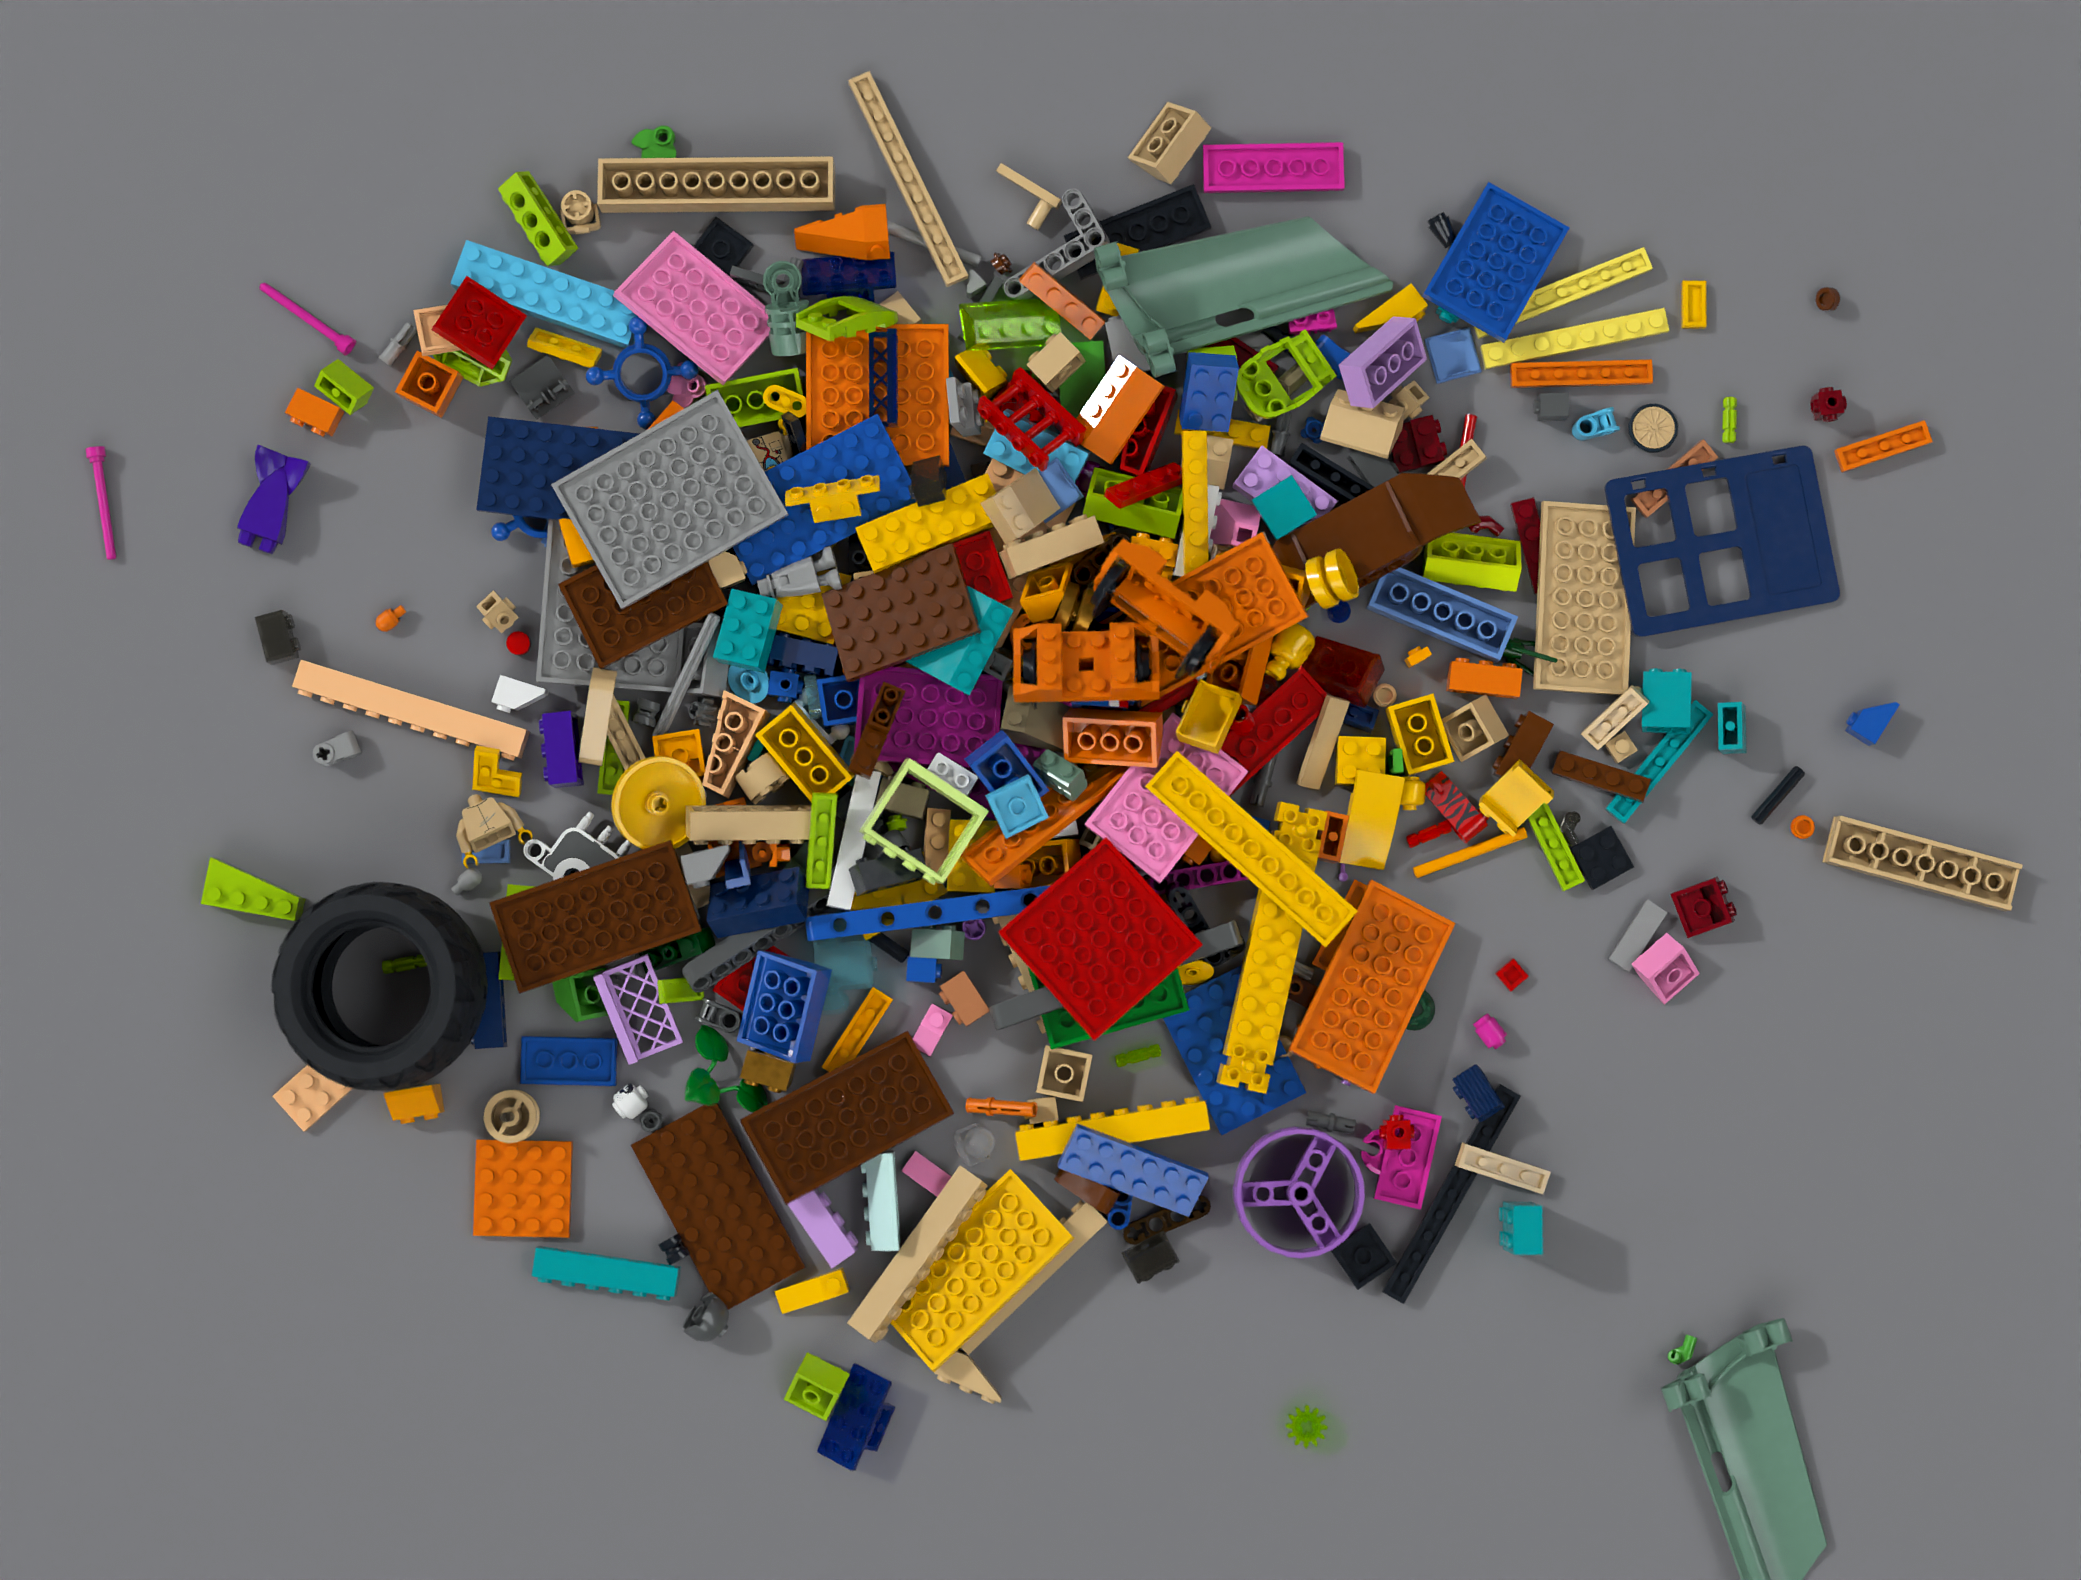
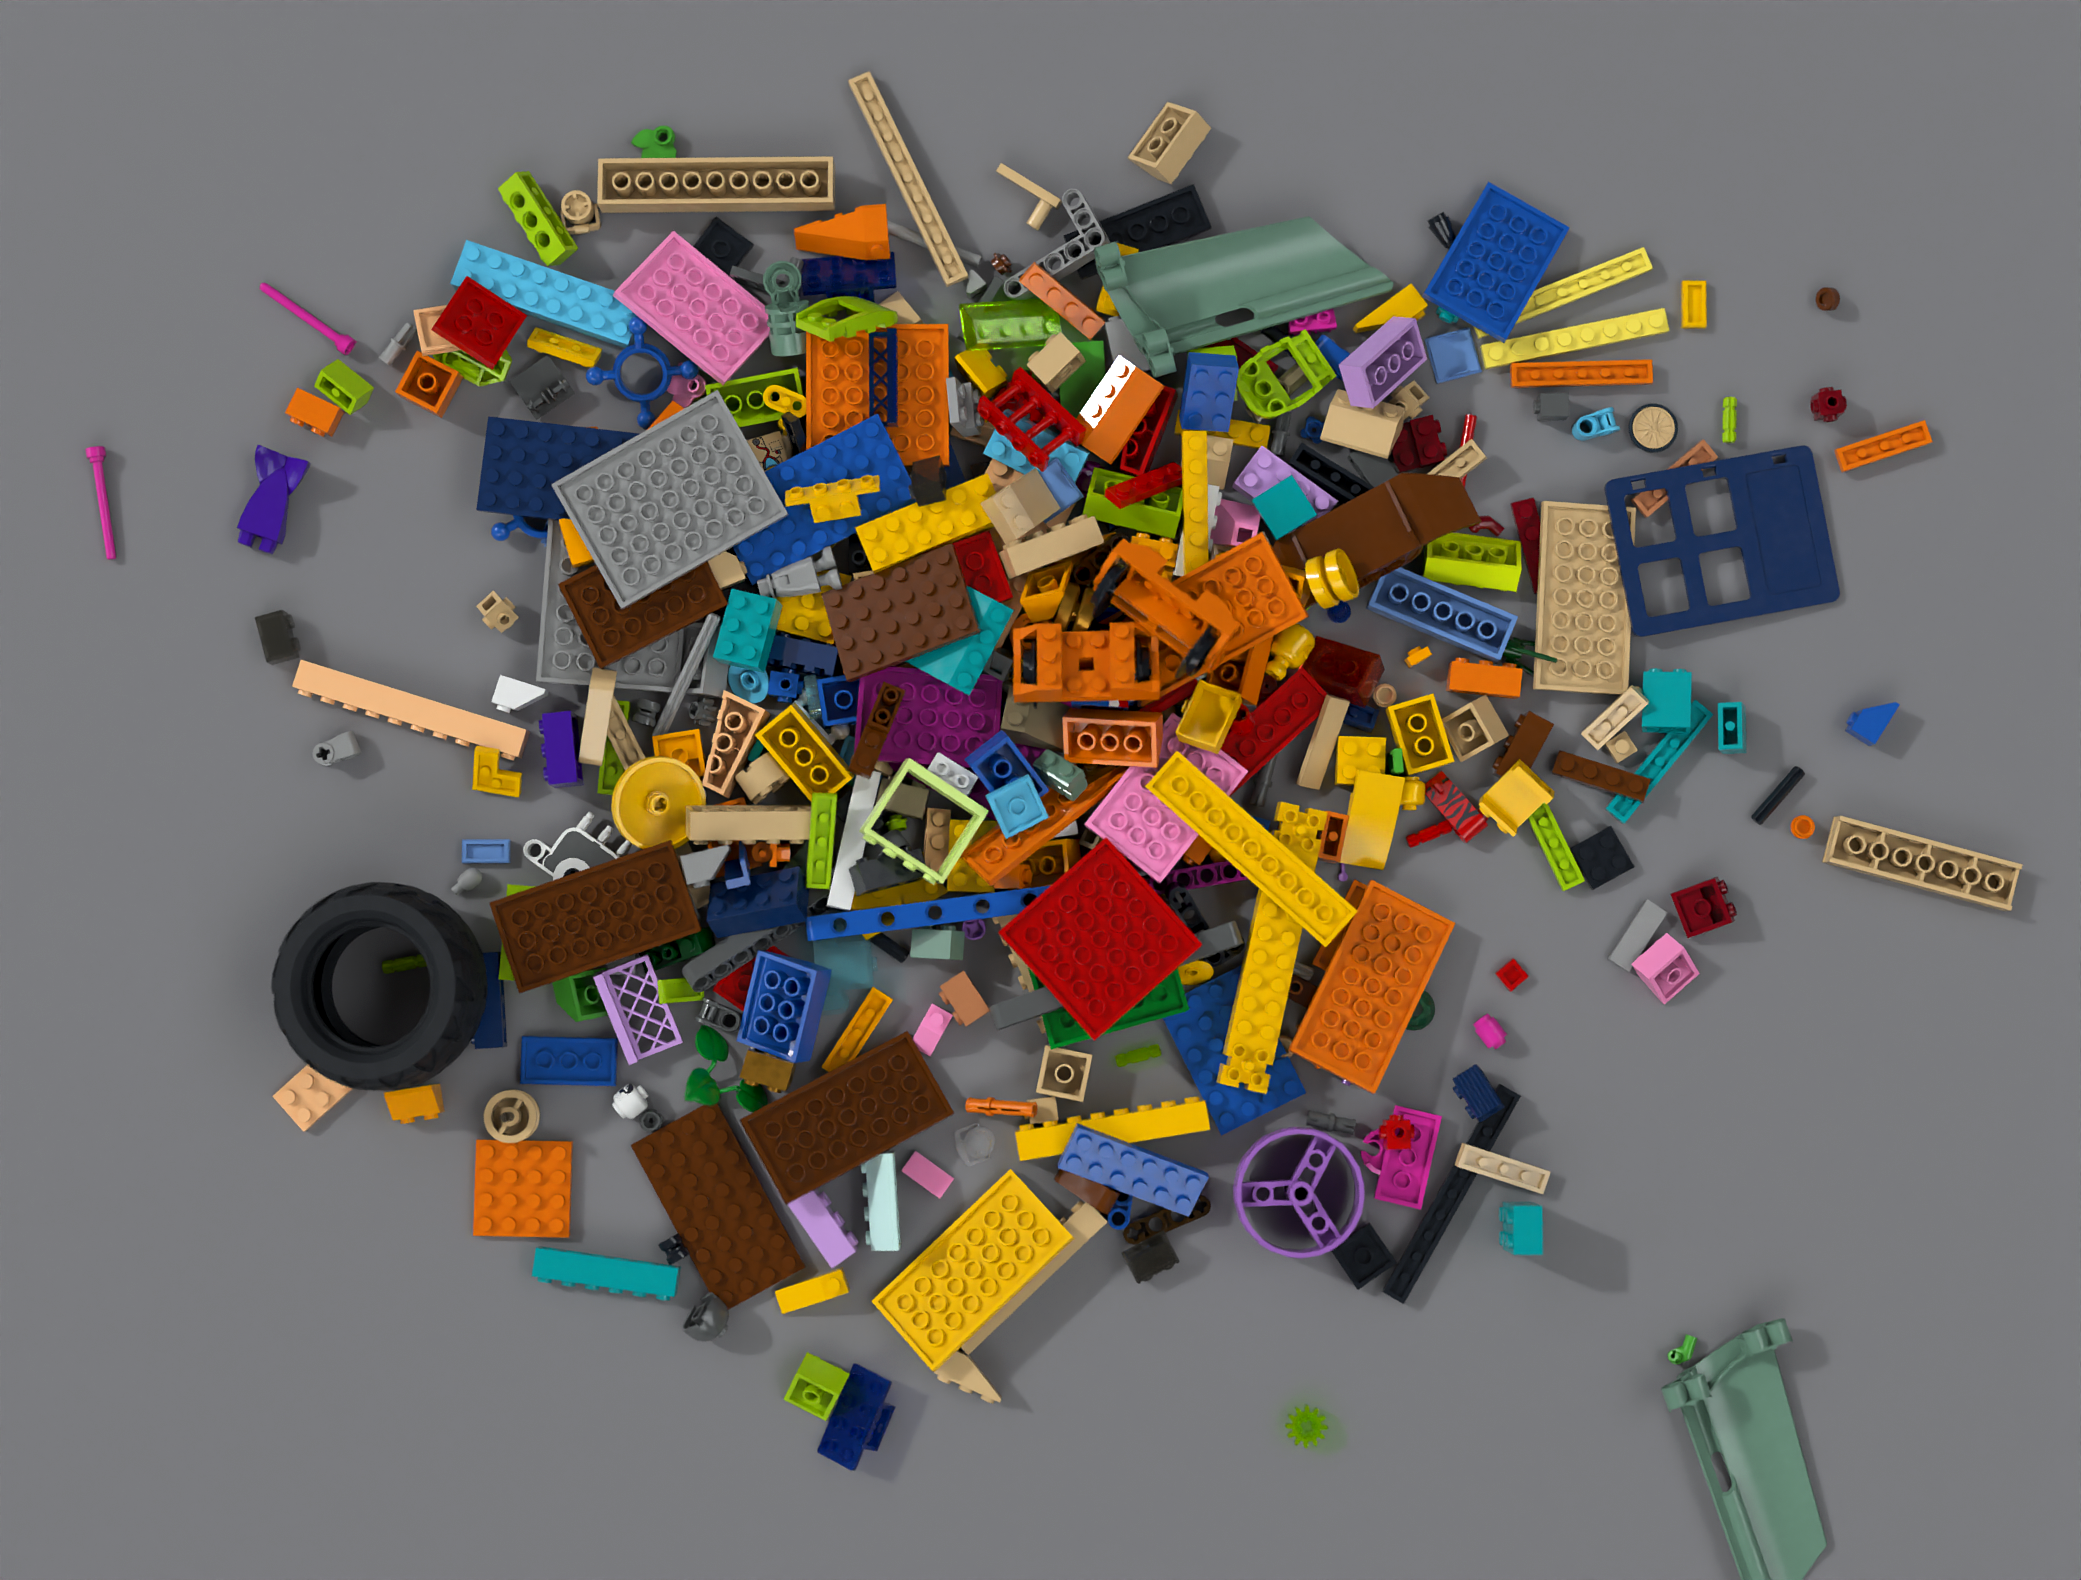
lime wedge [201,857,305,921] -> none
orange cylinder [375,605,407,632] -> none
tan torso [456,794,533,868] -> none
red tile [506,631,531,656] -> none
tan brick [847,1166,988,1343] -> none
blue brick [906,957,942,983] -> none
dark pink plate [1203,142,1344,193] -> none
light orange piece [1413,827,1528,878] -> none
clear smoke arm [1560,811,1581,847] -> none

